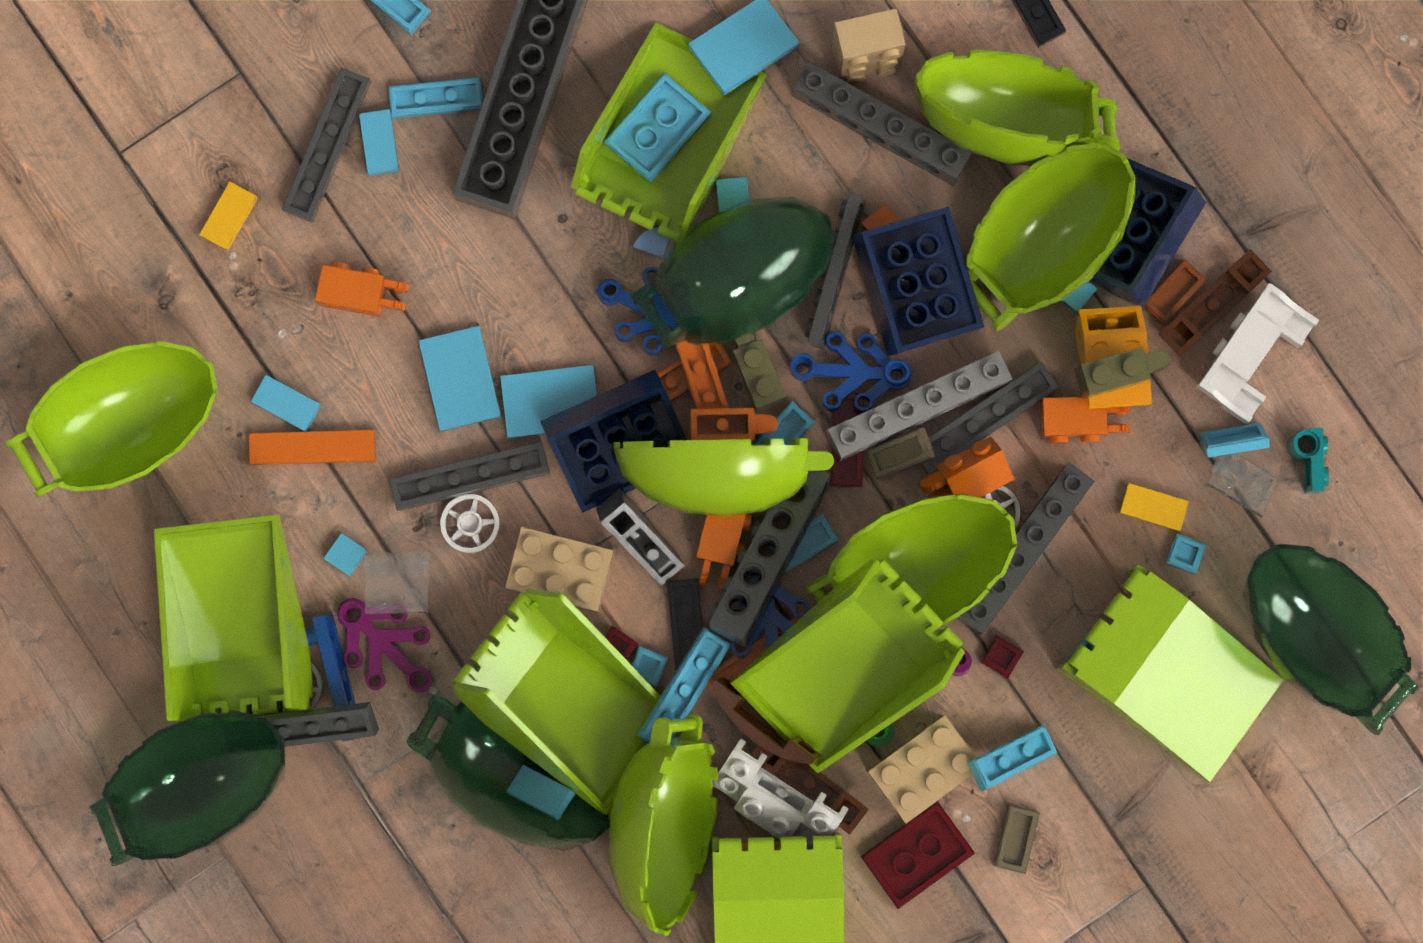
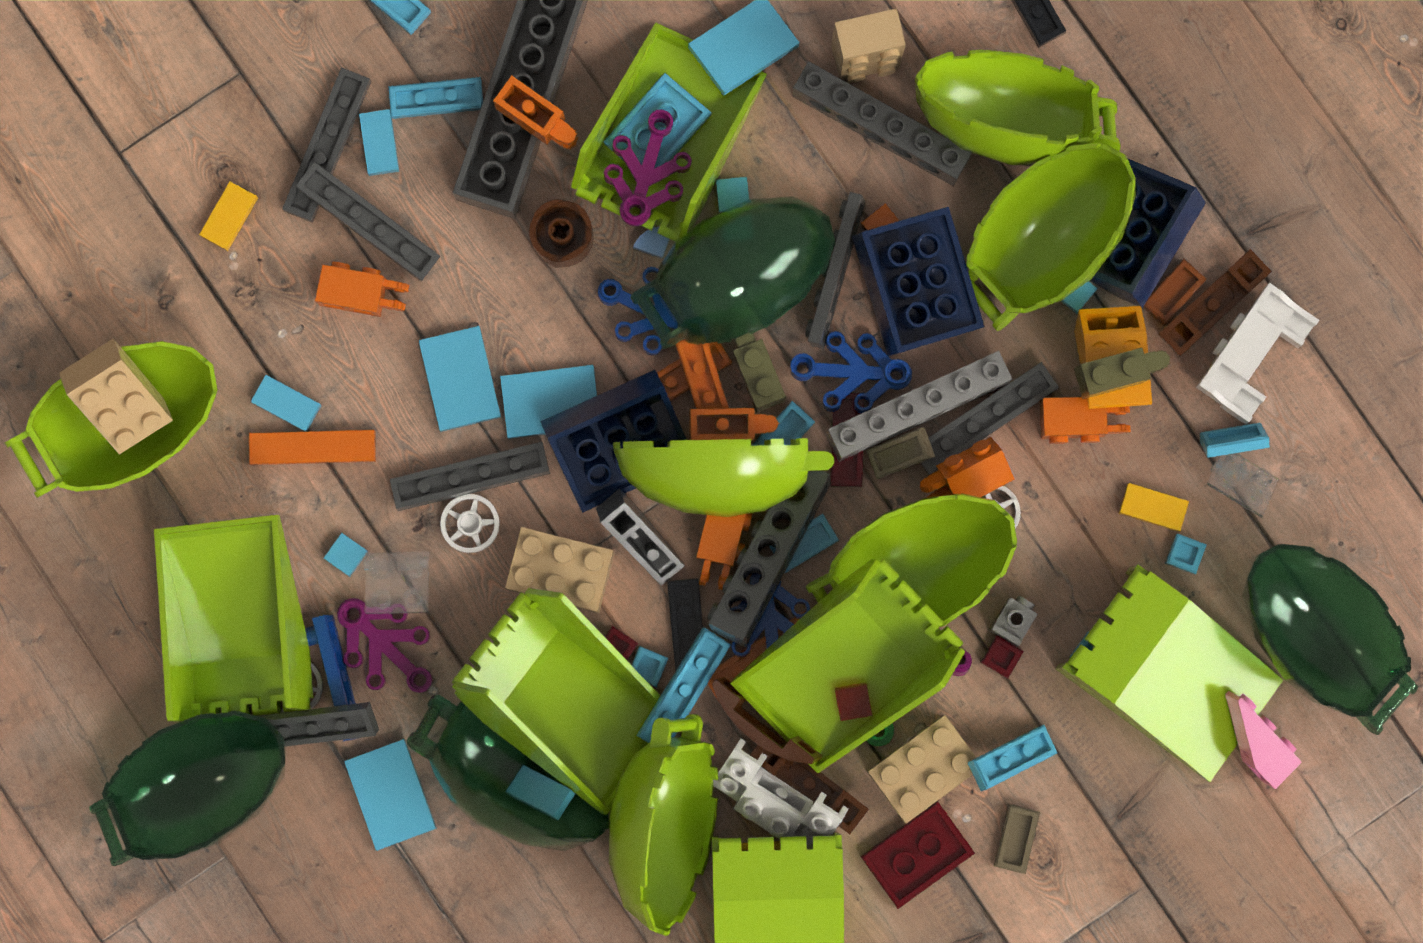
dark grey brick [957,462,1095,635] -> none
teal plate [1287,428,1329,494] -> none
none -> tan brick [59,338,173,454]
none -> dark grey plate [295,161,440,282]
none -> medium azure tile [344,739,437,851]
none -> orange hinge [493,75,578,150]
none -> reddish brown brick [529,199,594,268]
none -> magenta plant [604,110,692,226]
none -> clear red tile [835,682,872,721]
none -> light grey brick [989,596,1037,647]
none -> bright pink slope [1225,691,1301,789]

